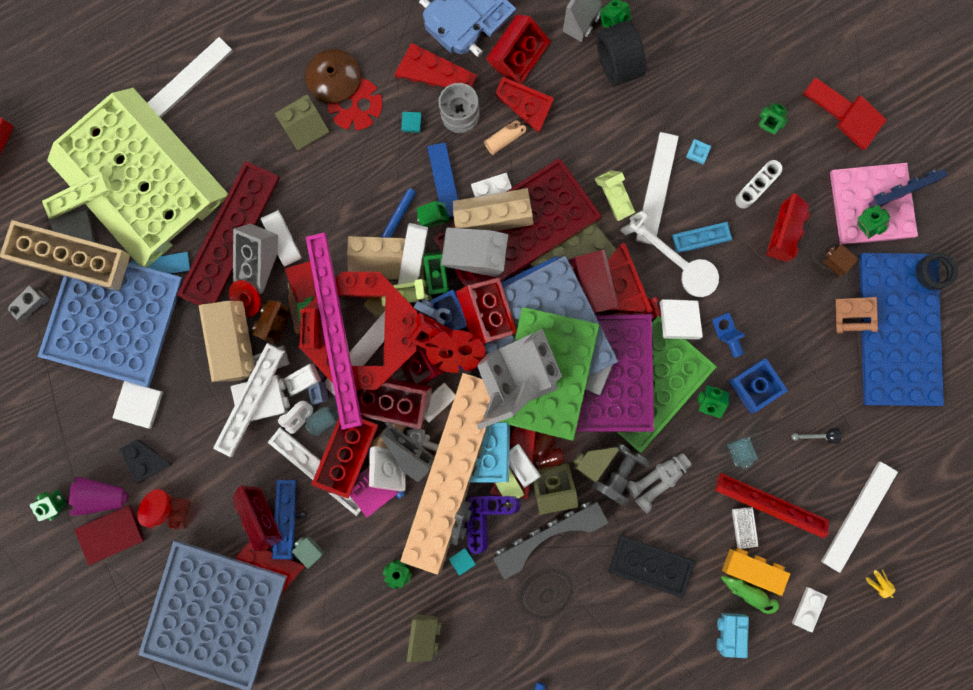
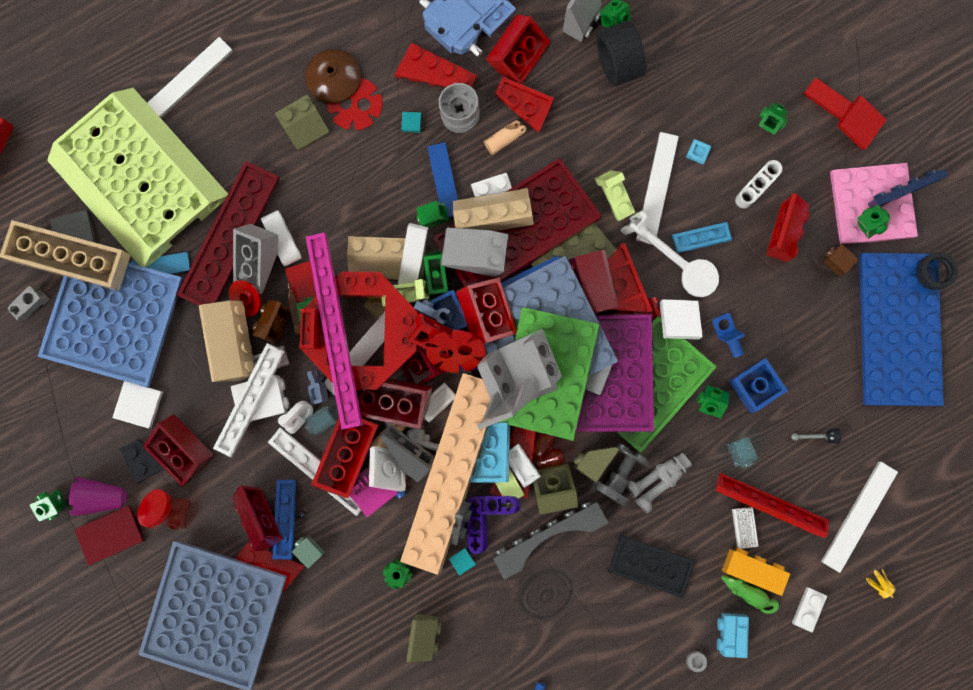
yellowish green tile [42,172,112,219] -> none
white tile [283,363,321,396] -> none
blue piece [381,188,416,238] -> none
nougat plate [836,297,878,333] -> none
none -> dark red slope [143,414,214,487]
none -> light grey tile [686,651,707,672]

